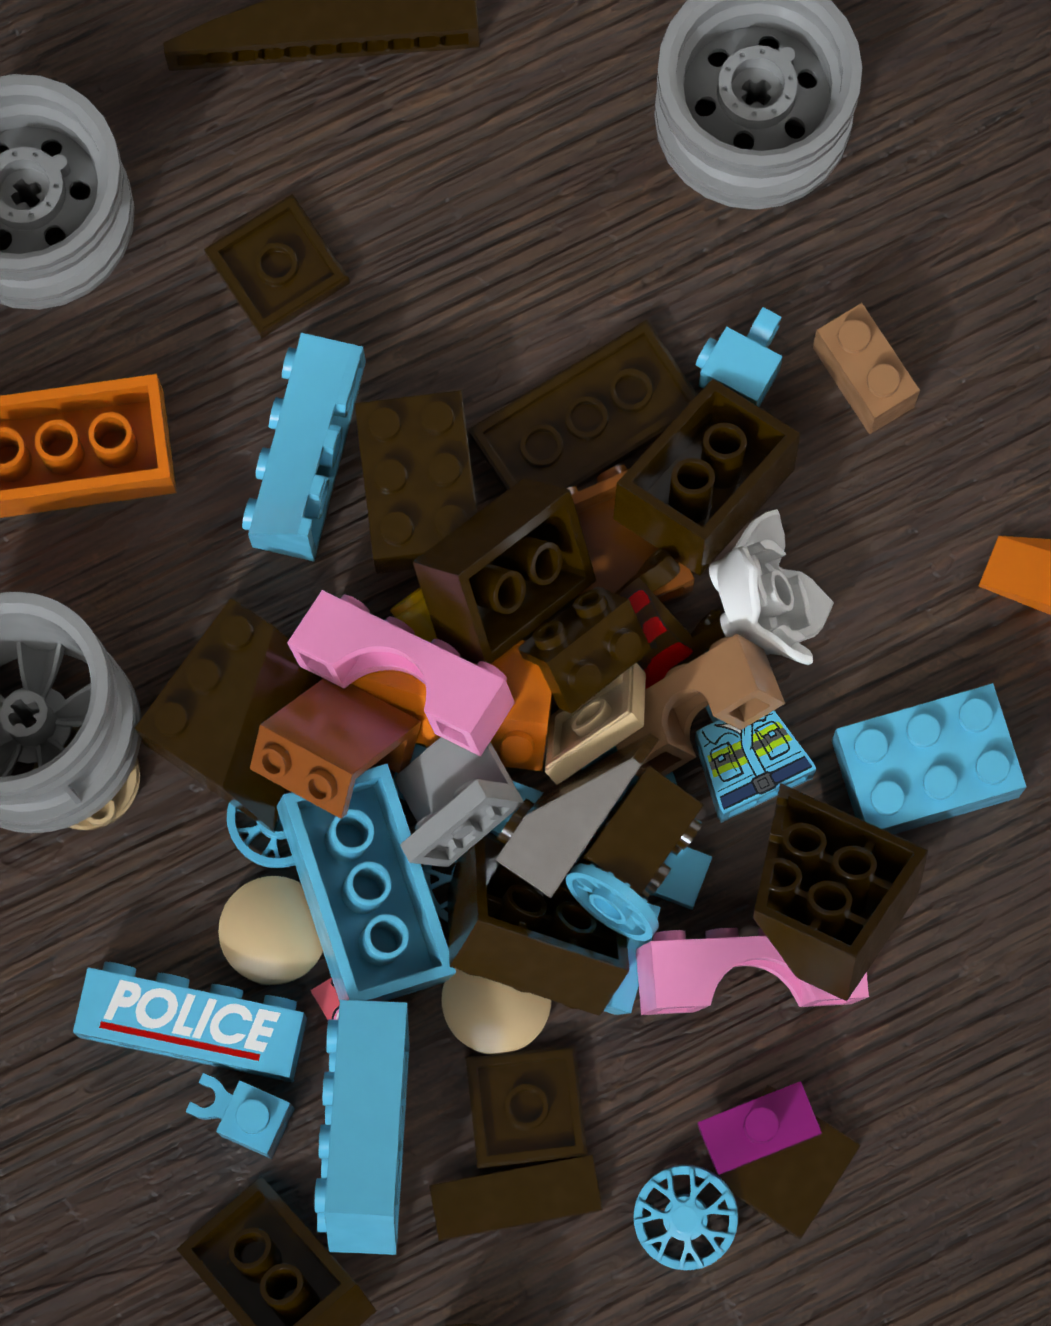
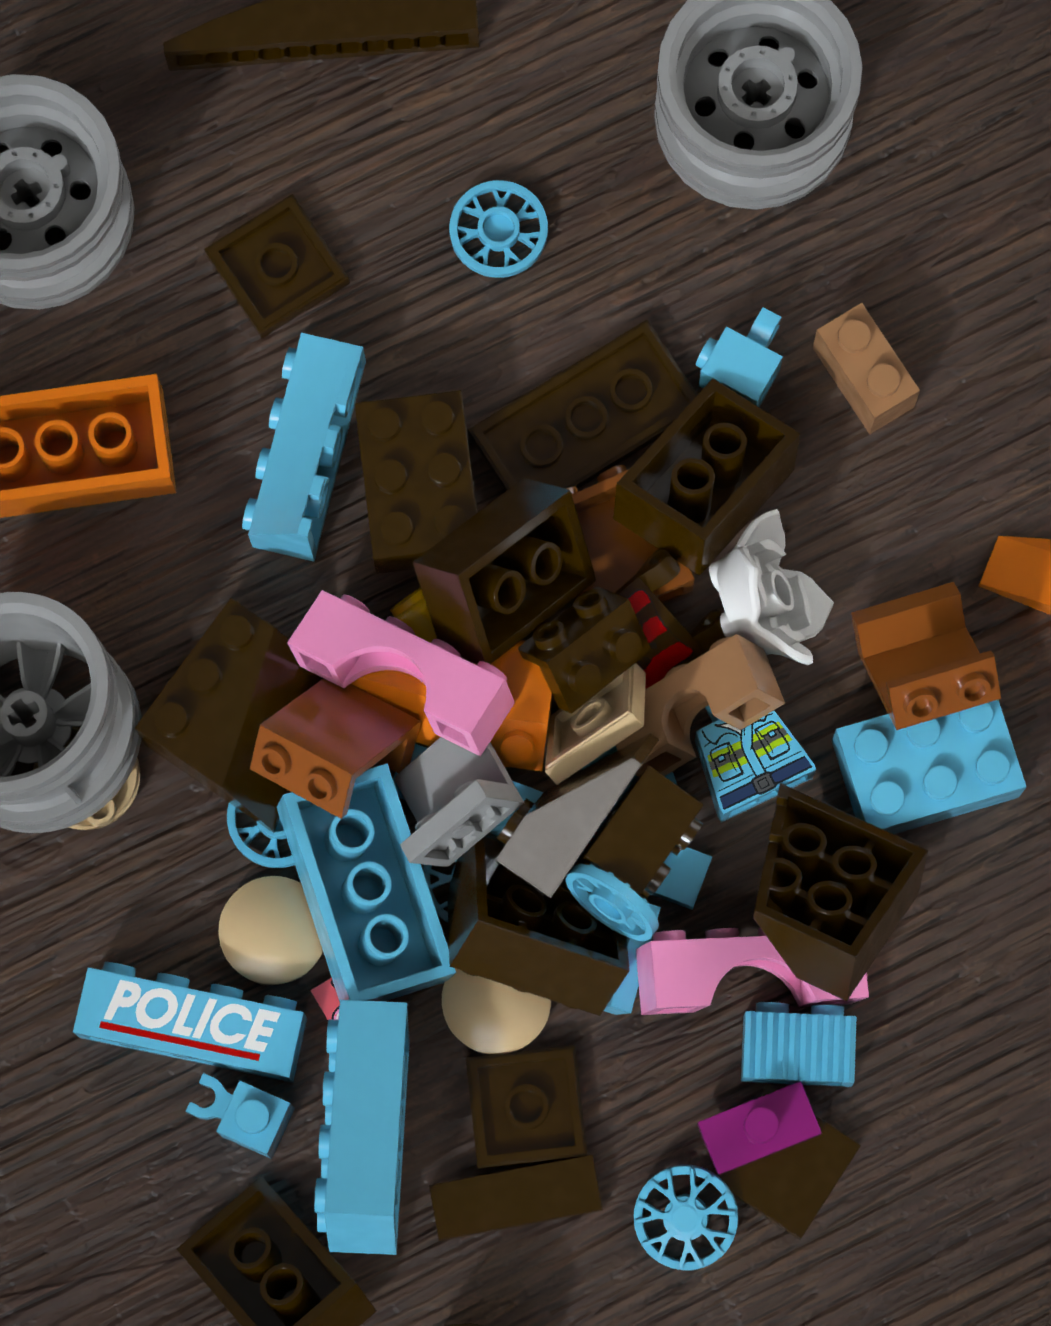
none -> medium azure wheel [449,180,548,278]
none -> medium azure brick [741,1002,856,1087]
none -> dark orange panel [851,582,1001,730]

